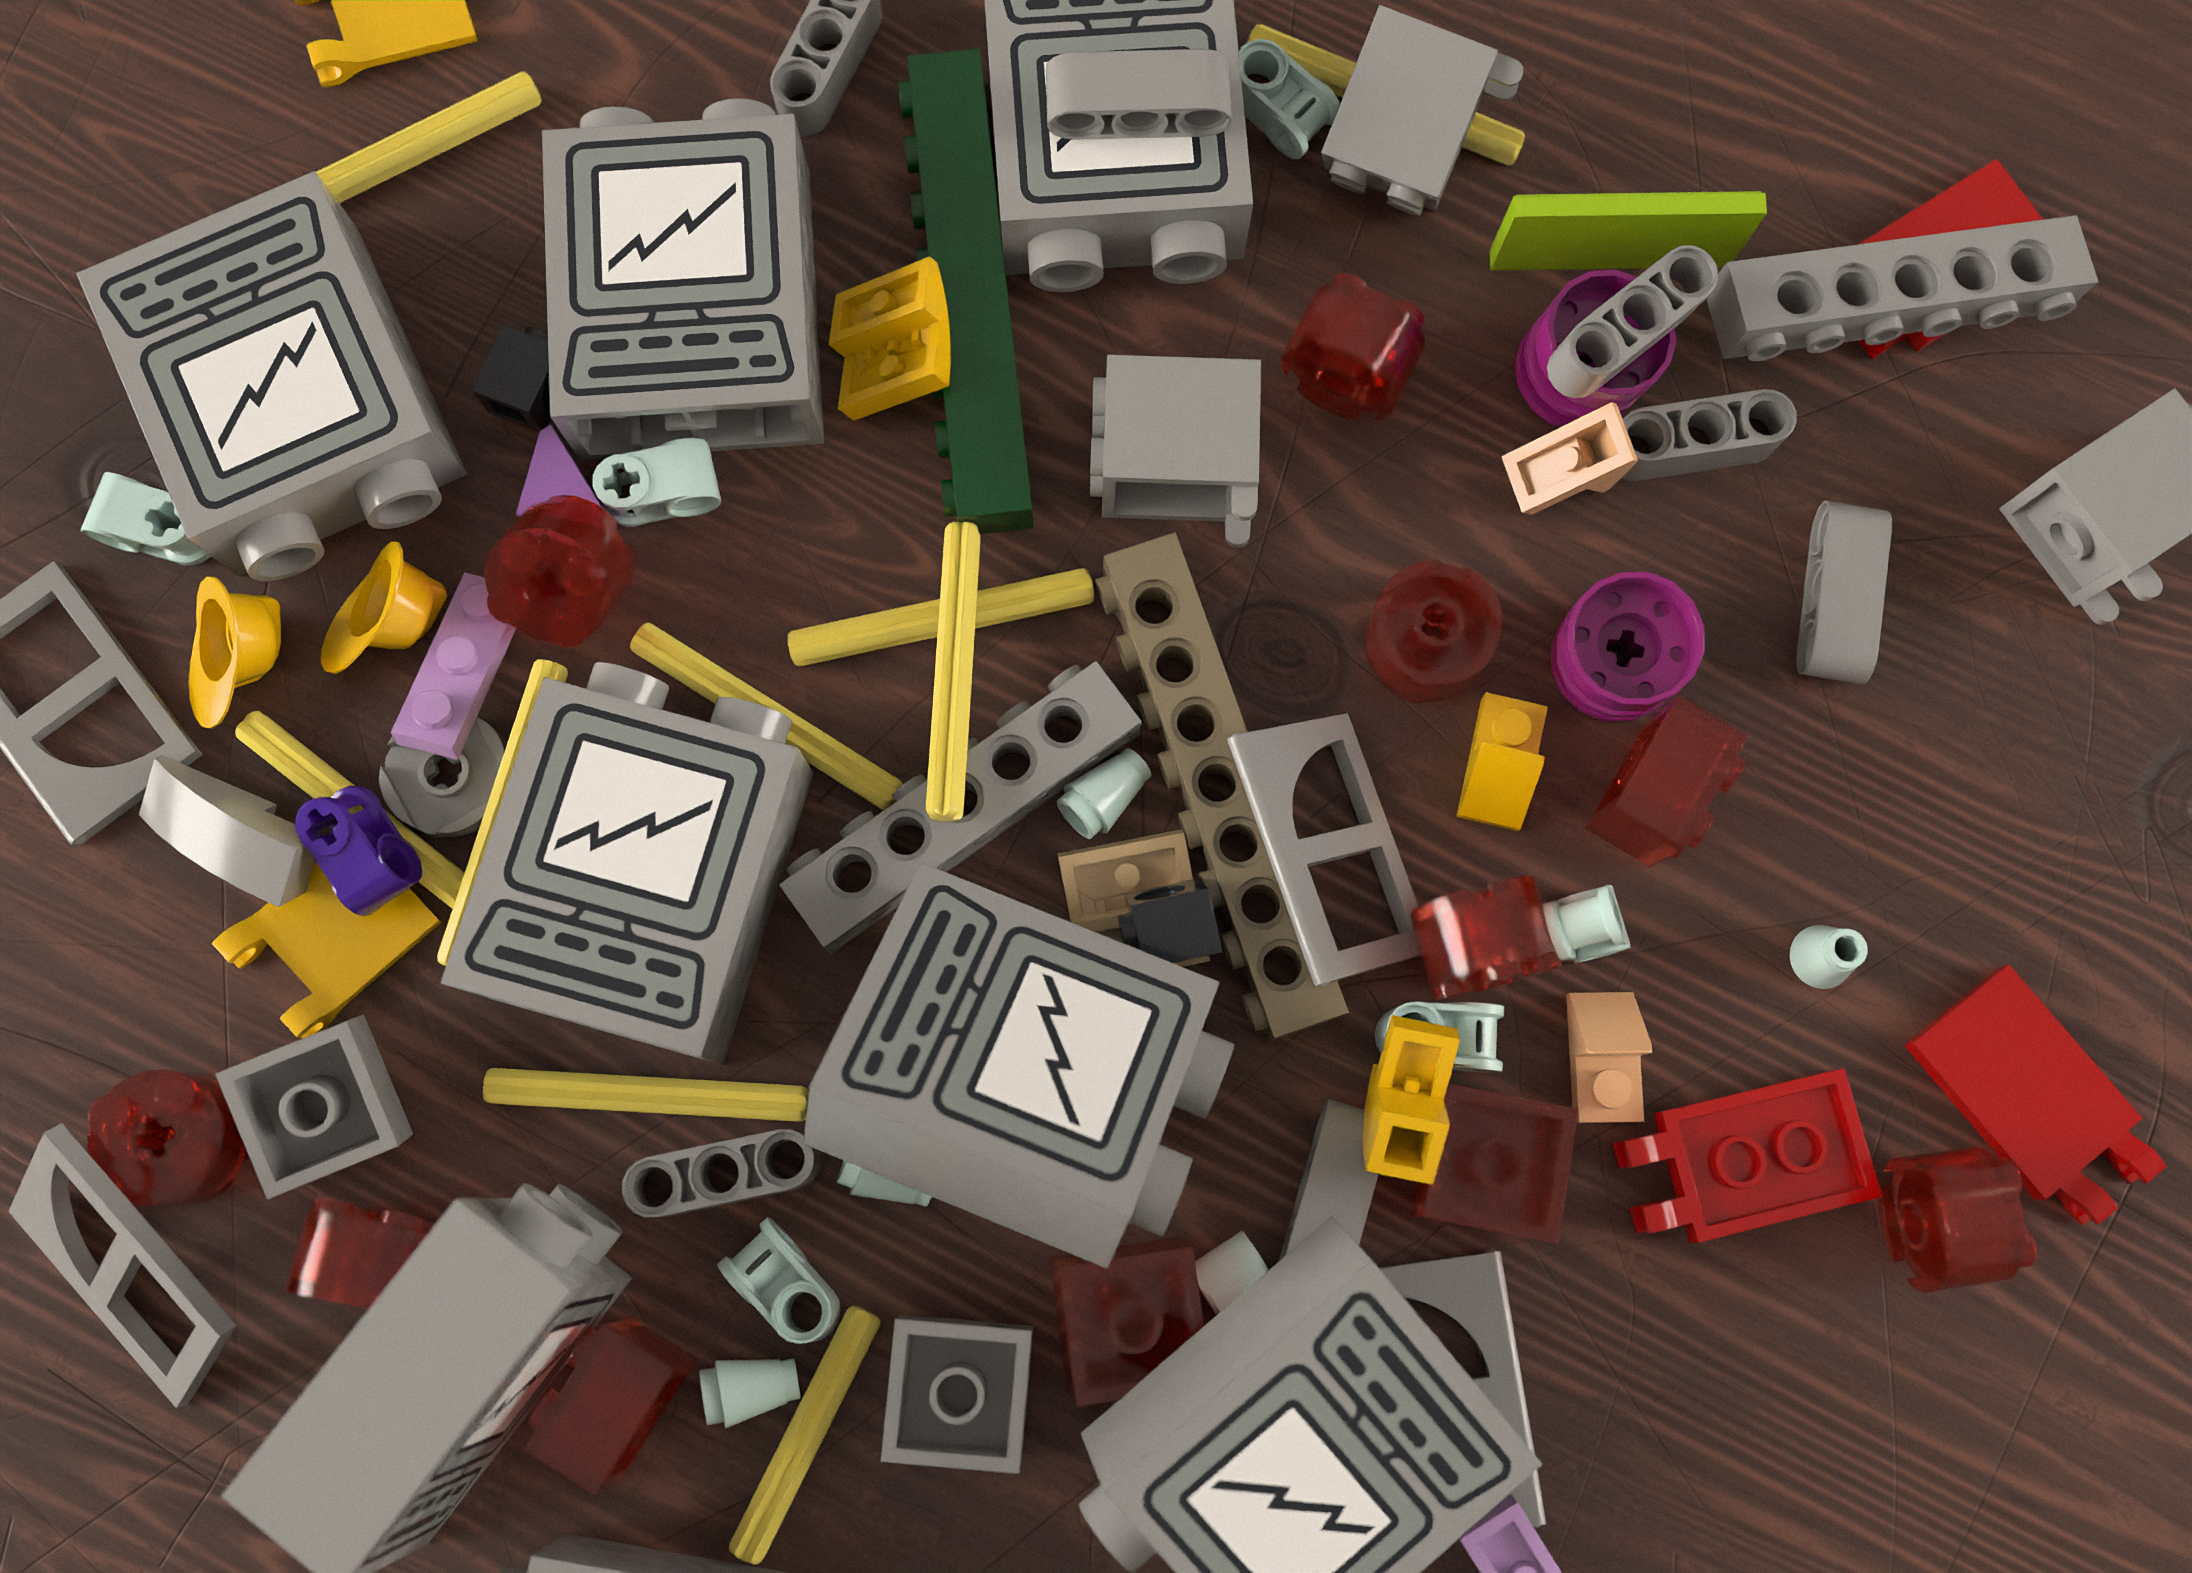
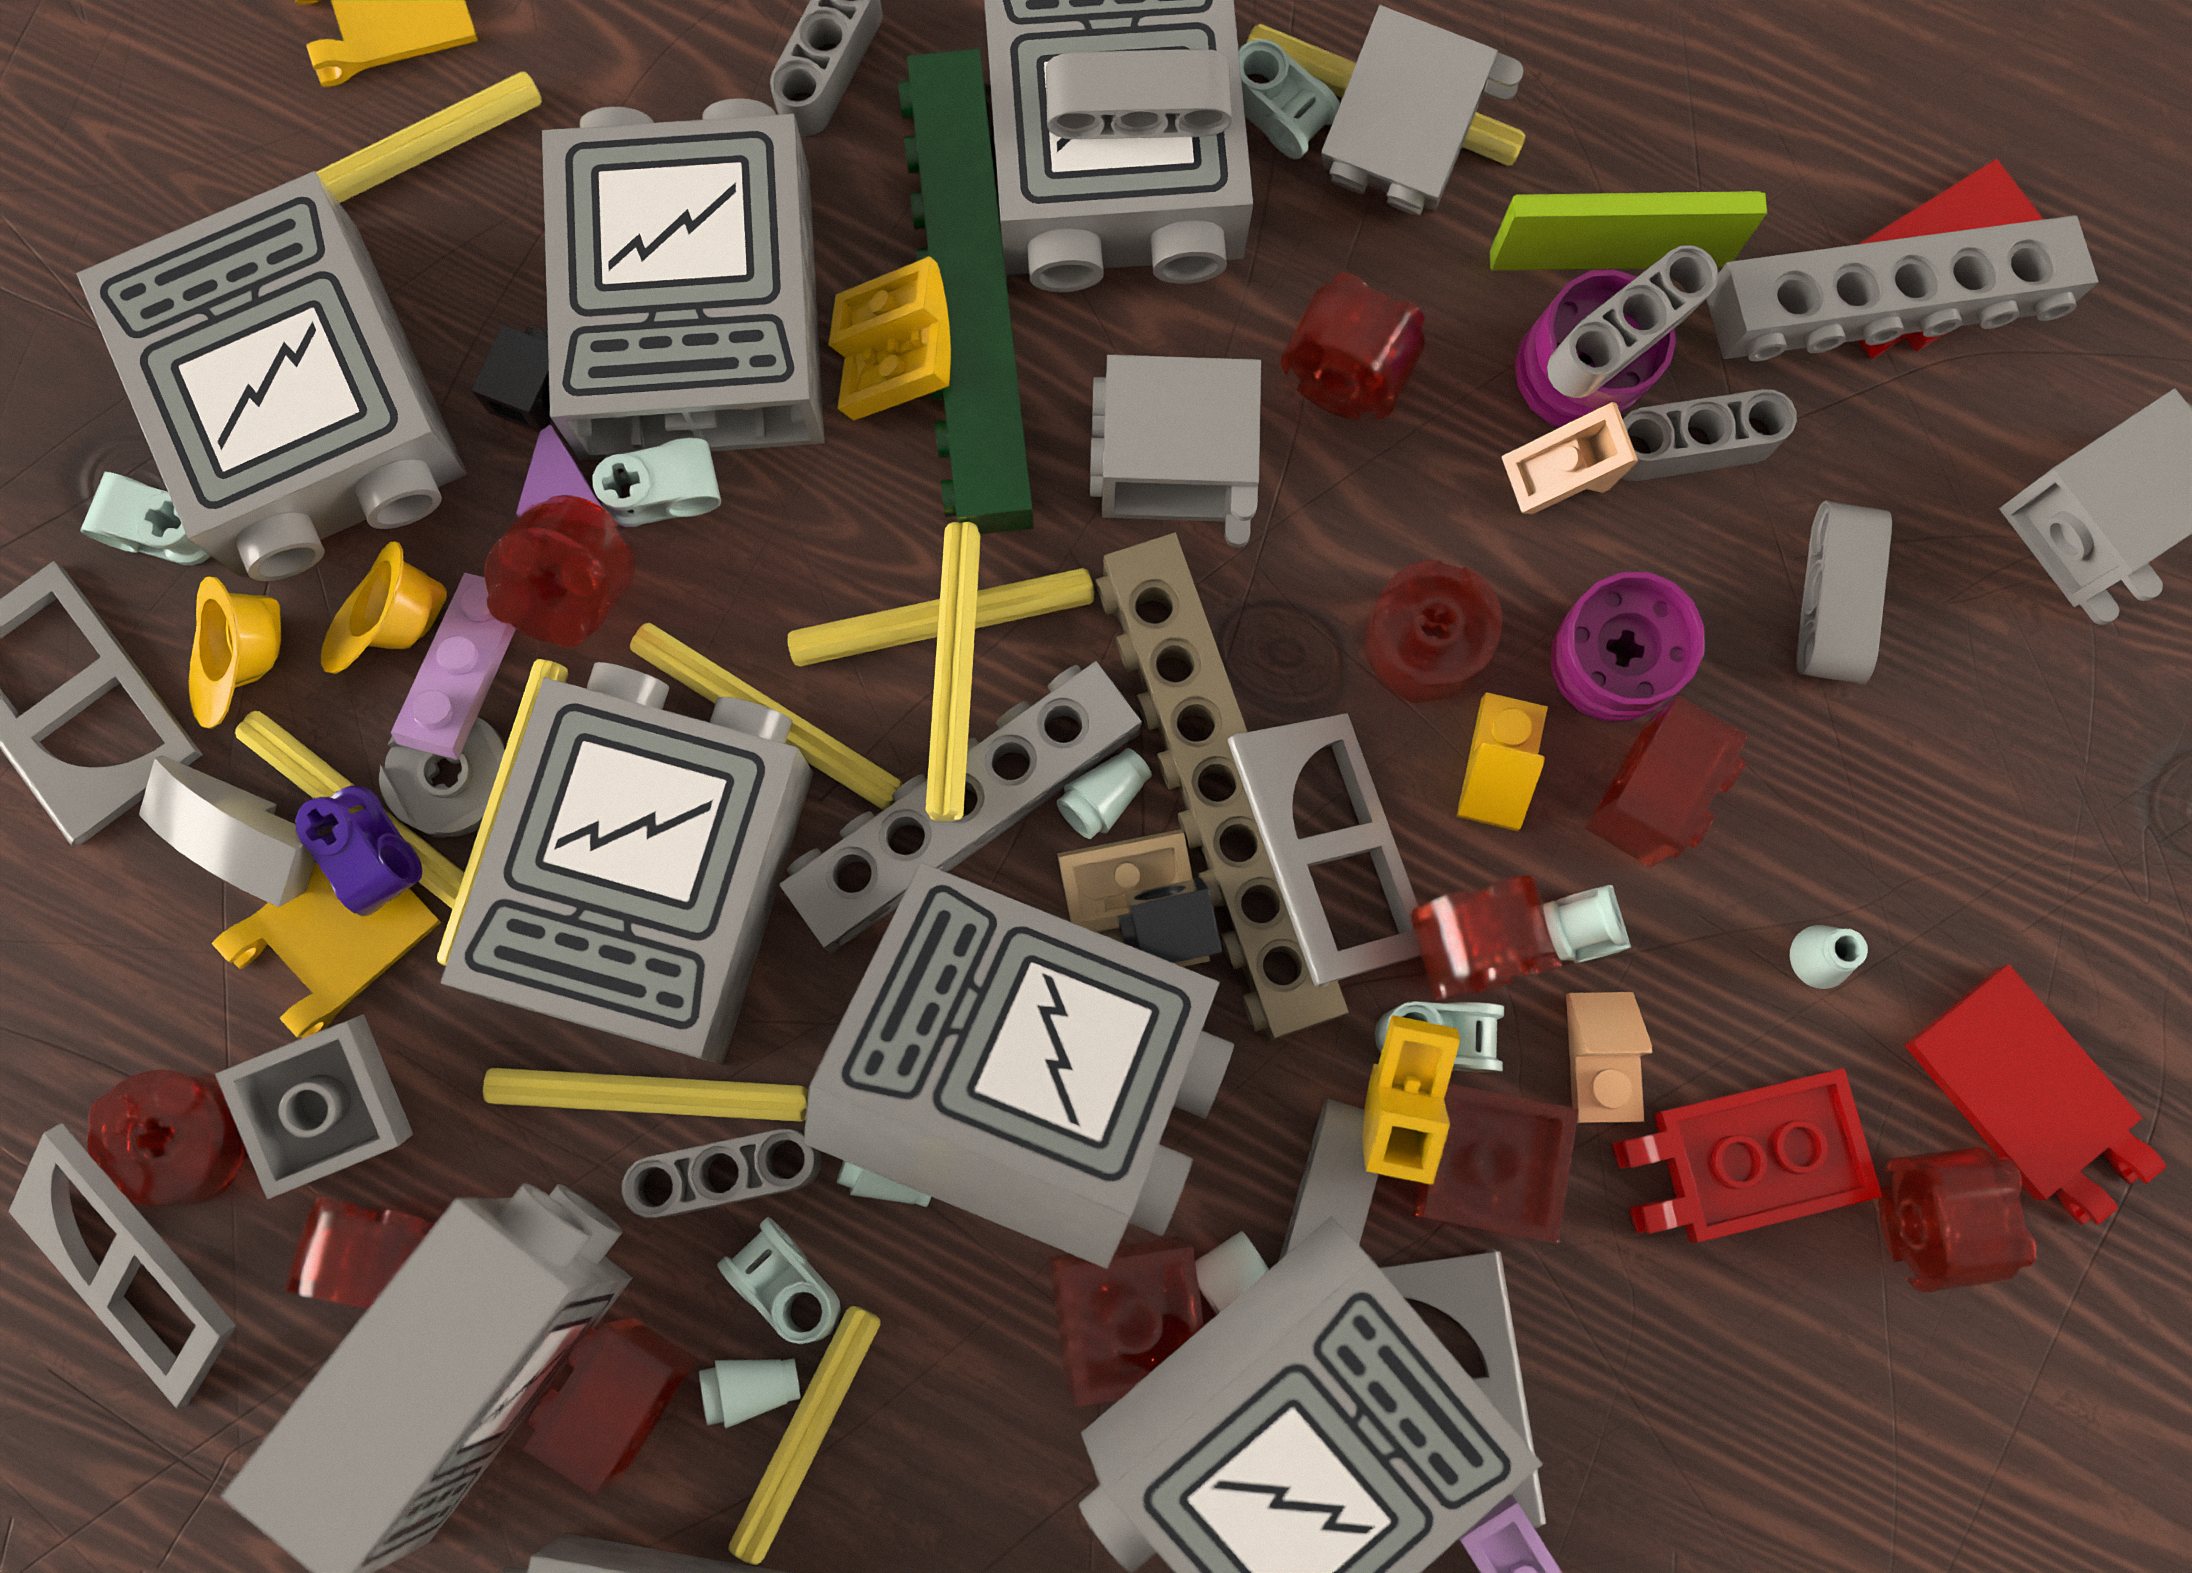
light grey brick [881,1314,1034,1474] -> none

